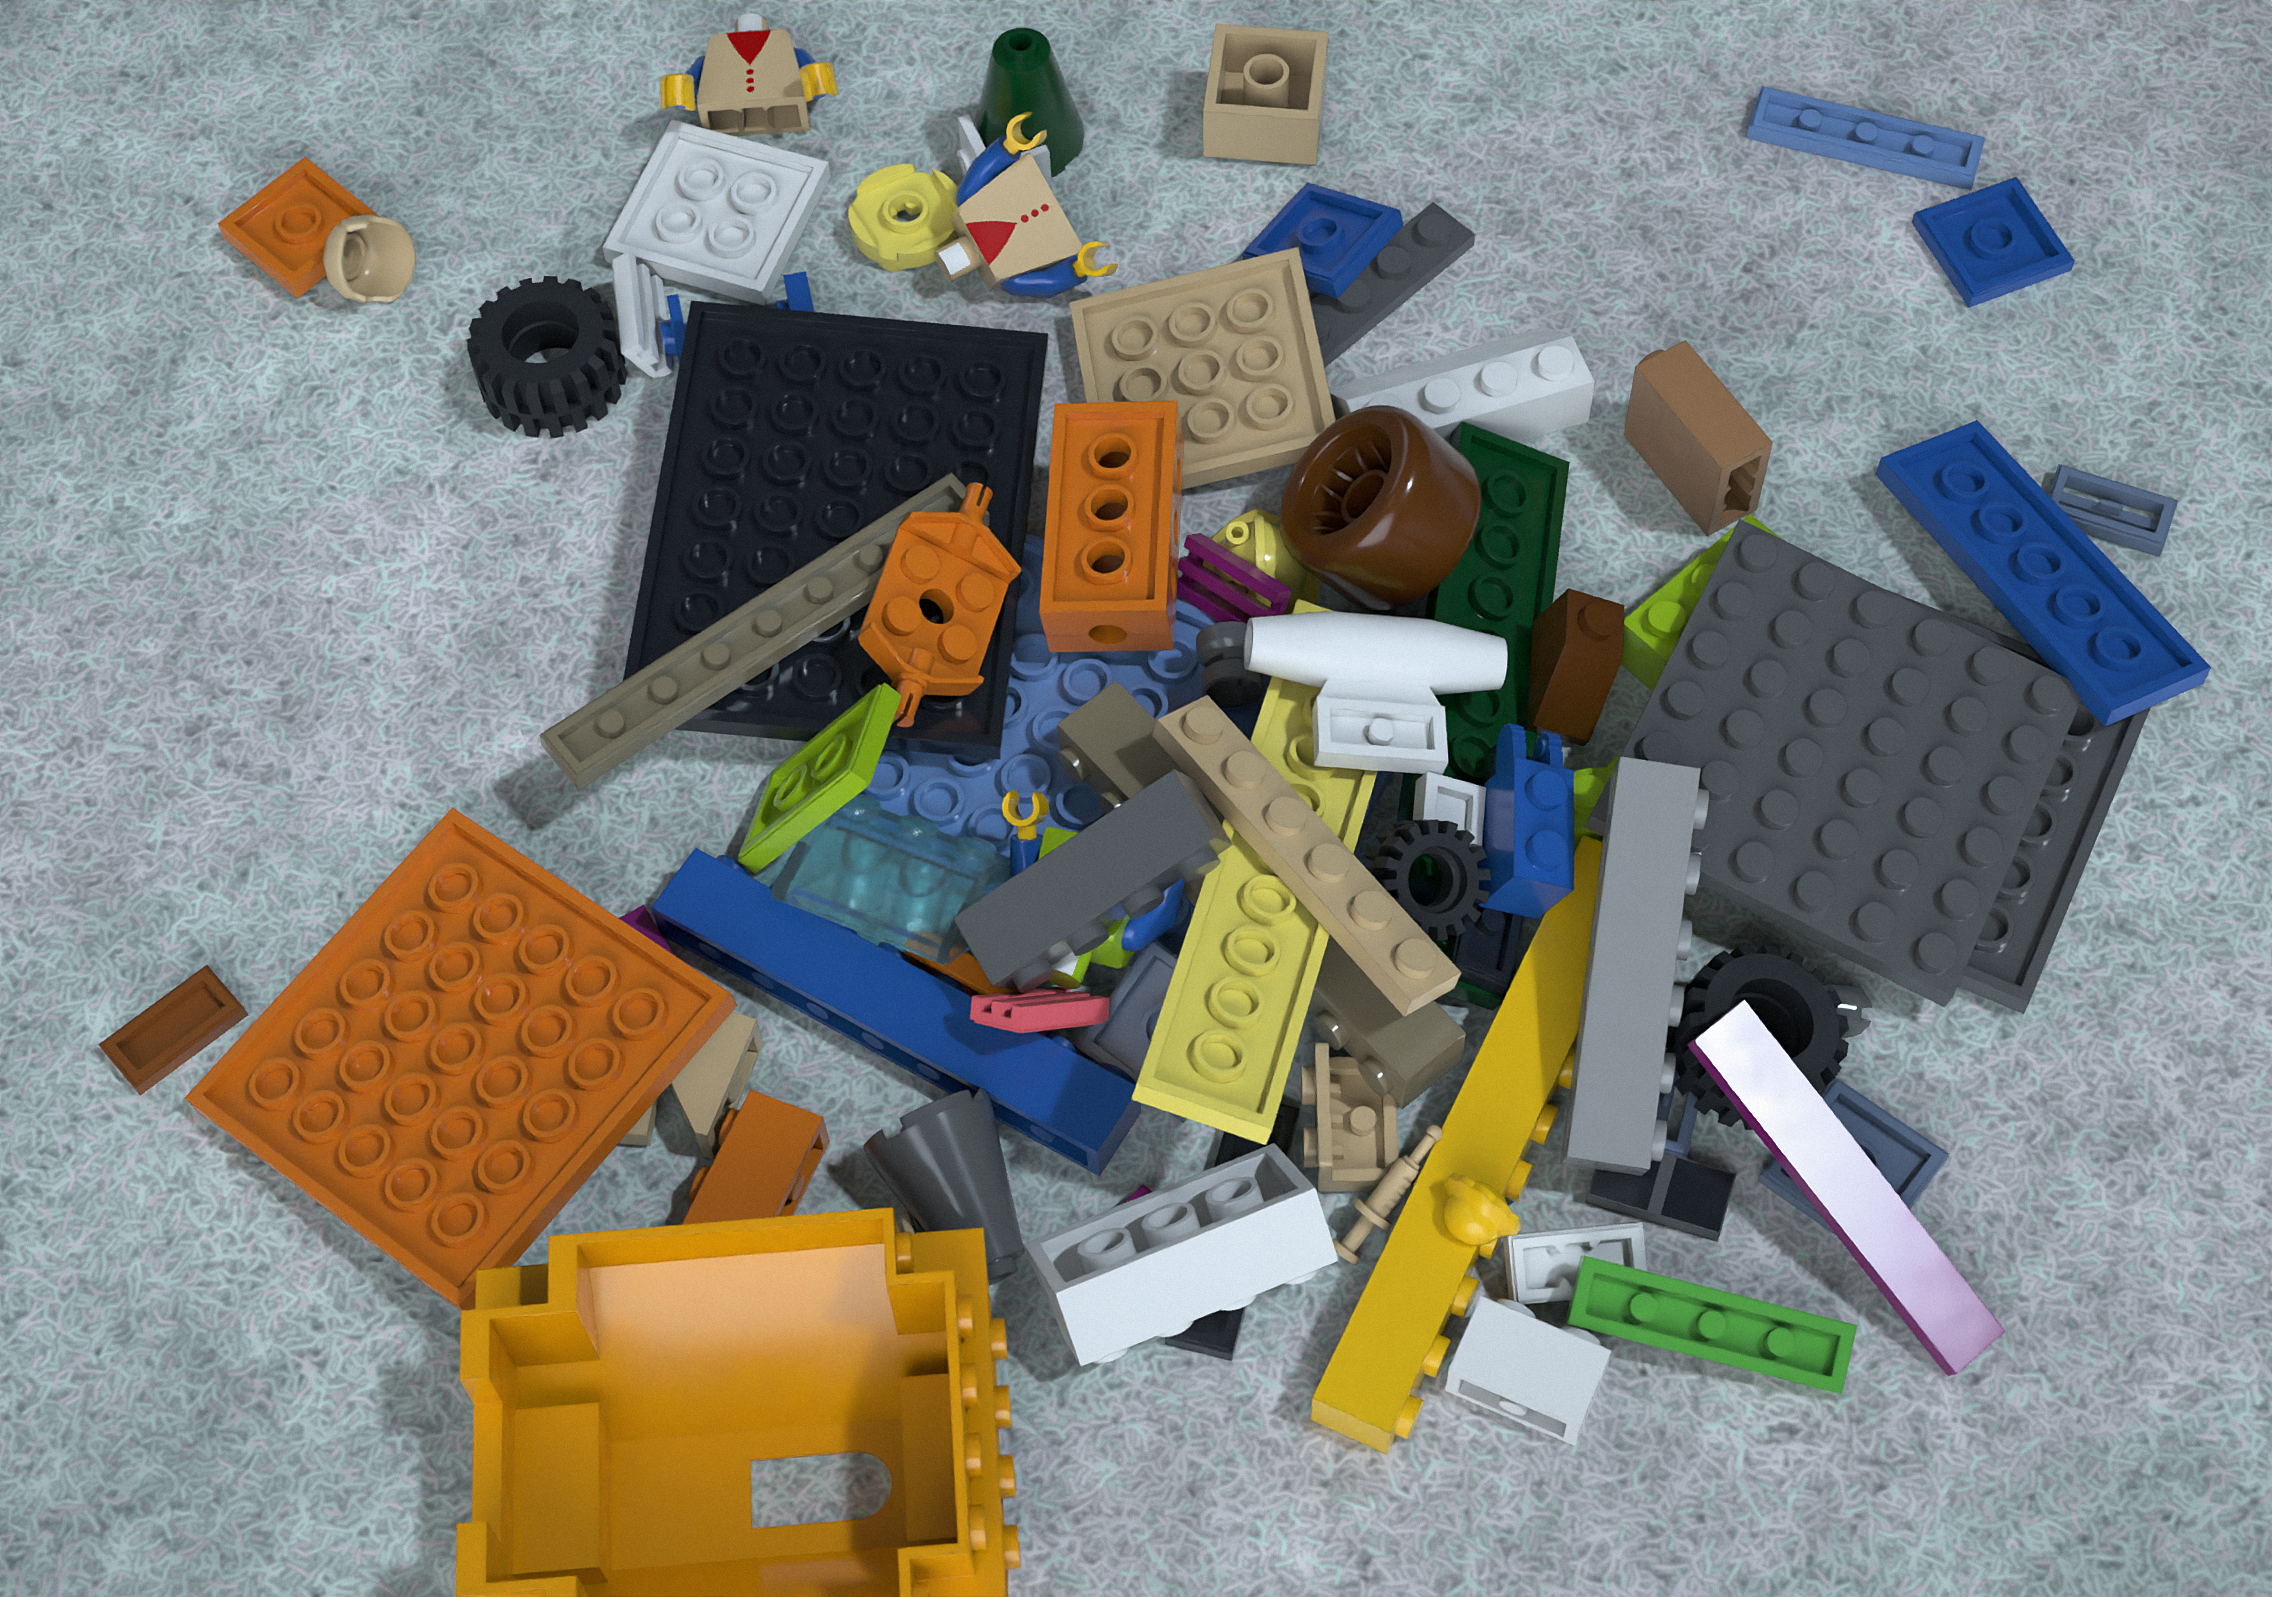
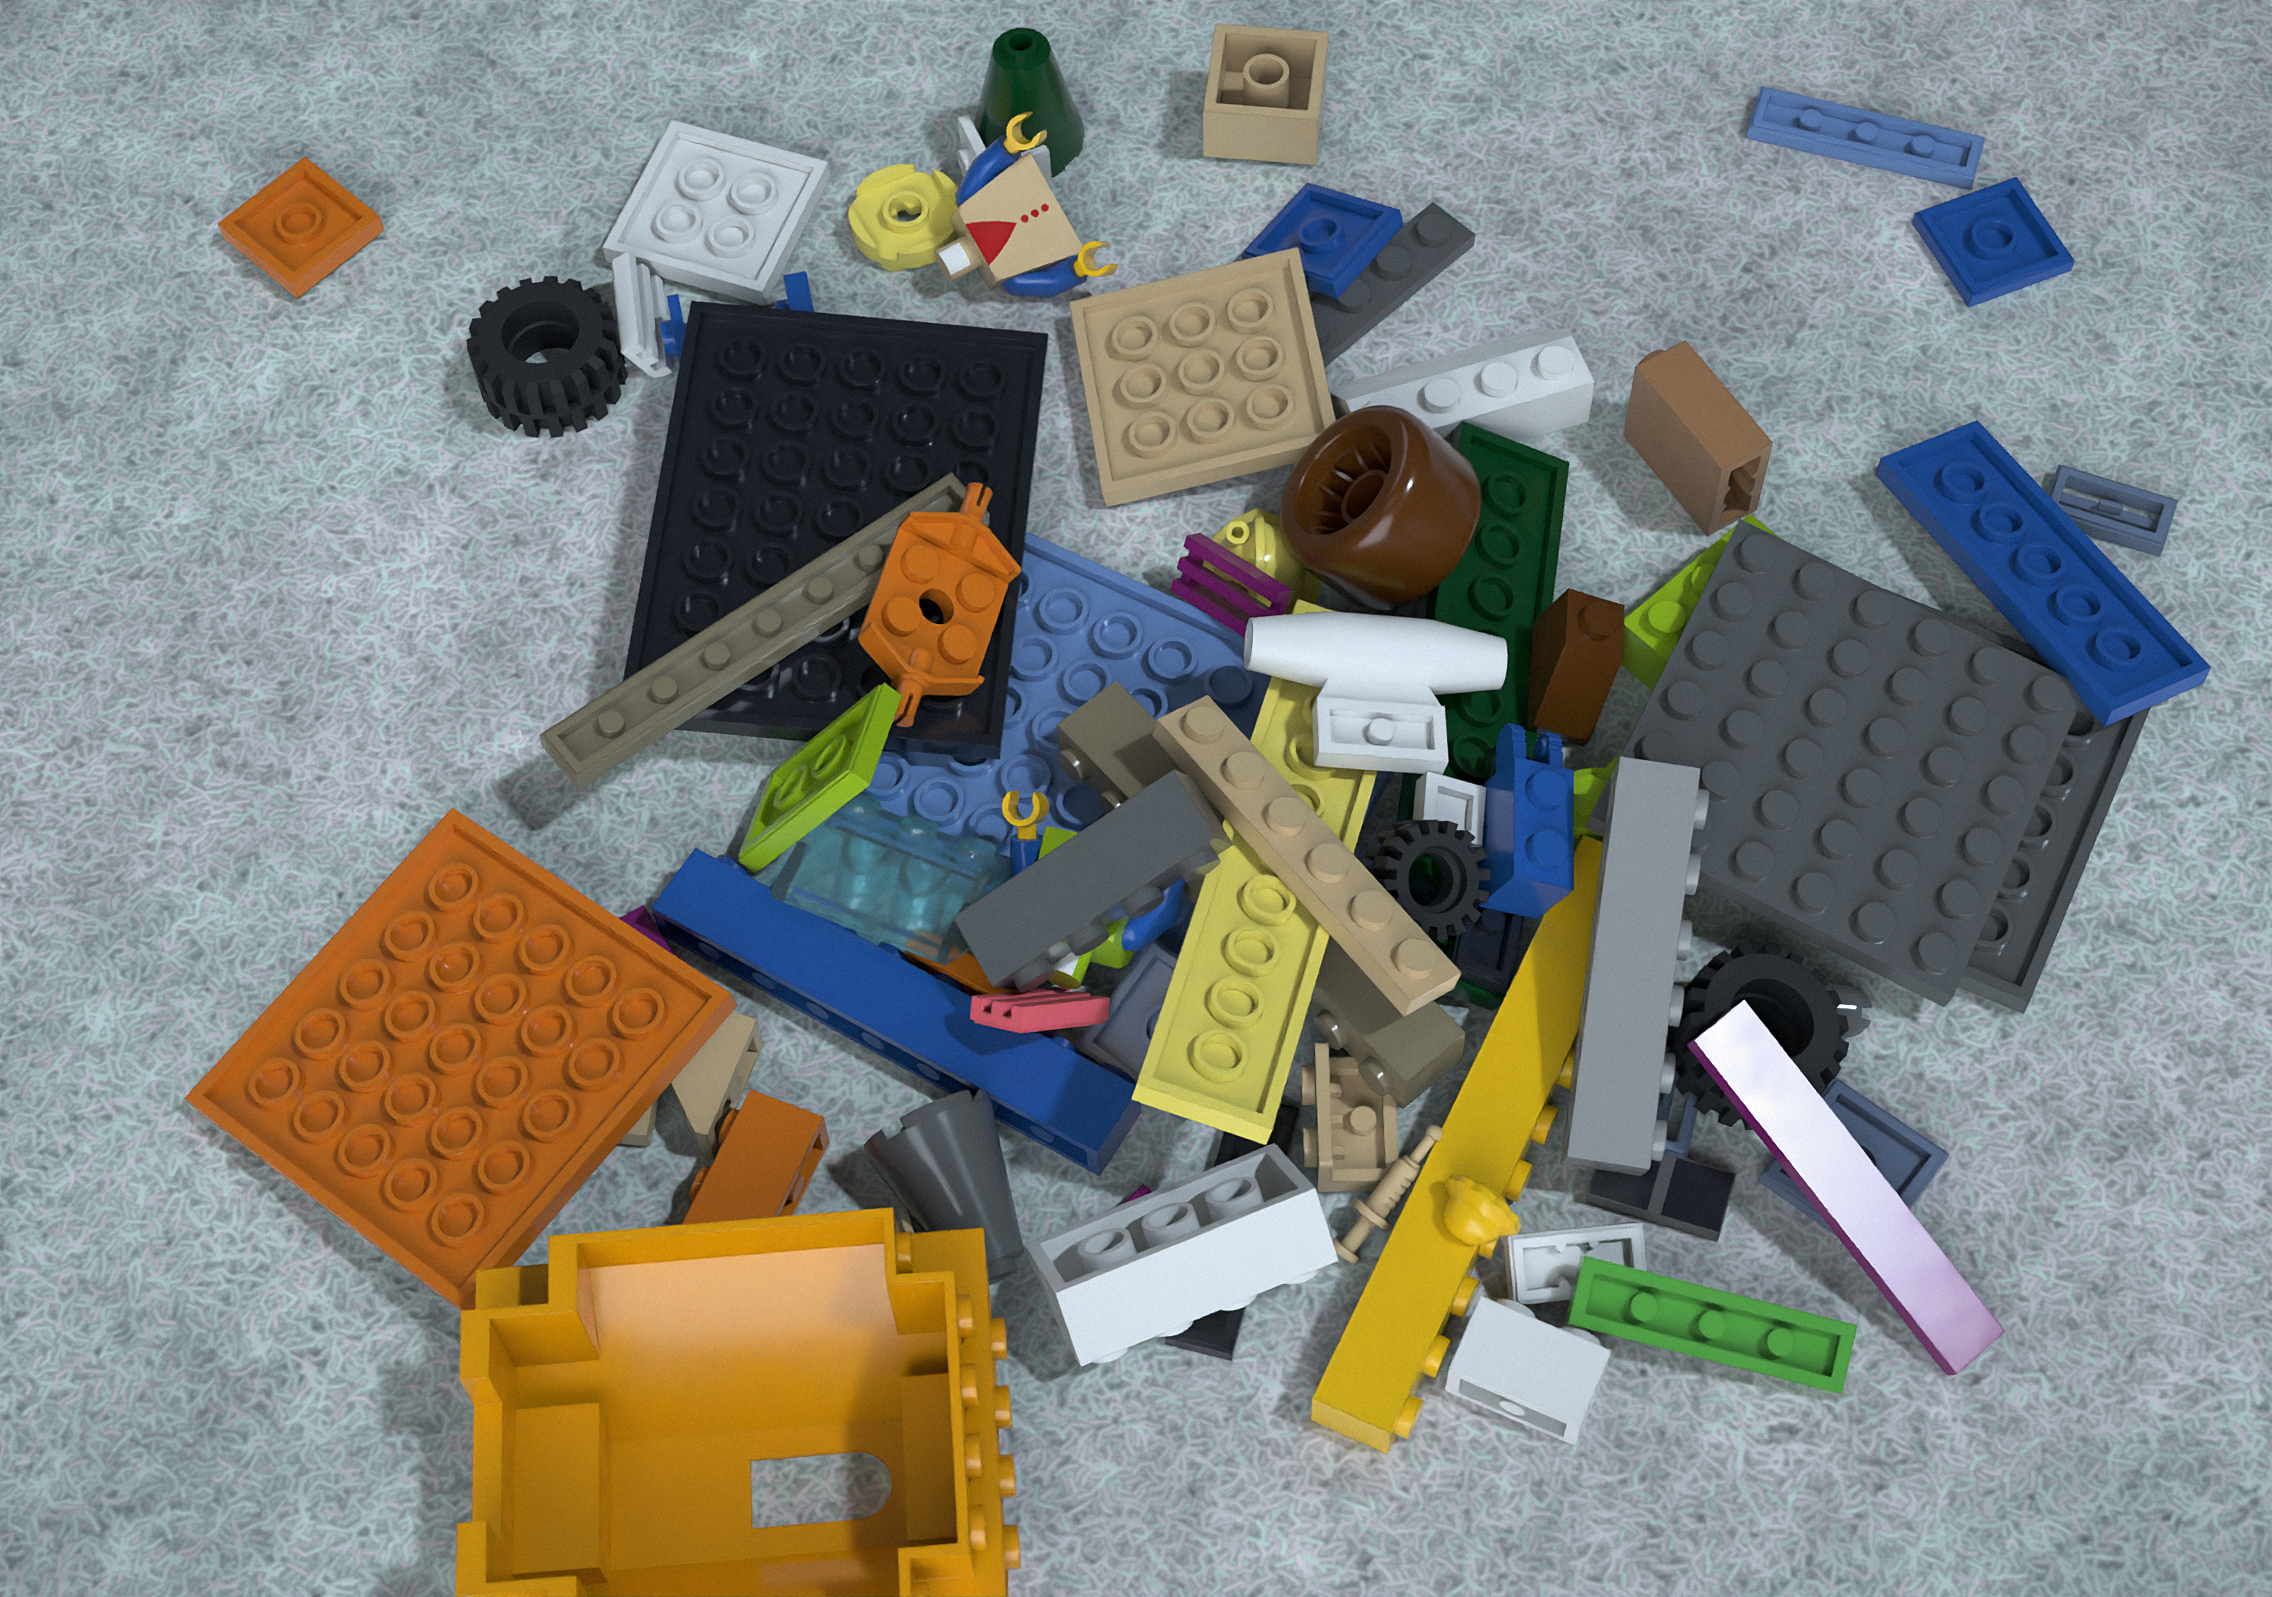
dark orange tile [98,965,248,1096] -> none
tan hair [323,214,417,303] -> none
tan torso [660,13,839,136] -> none
orange brick [1039,400,1184,652] -> none
dark grey wheel [1196,621,1264,708] -> none

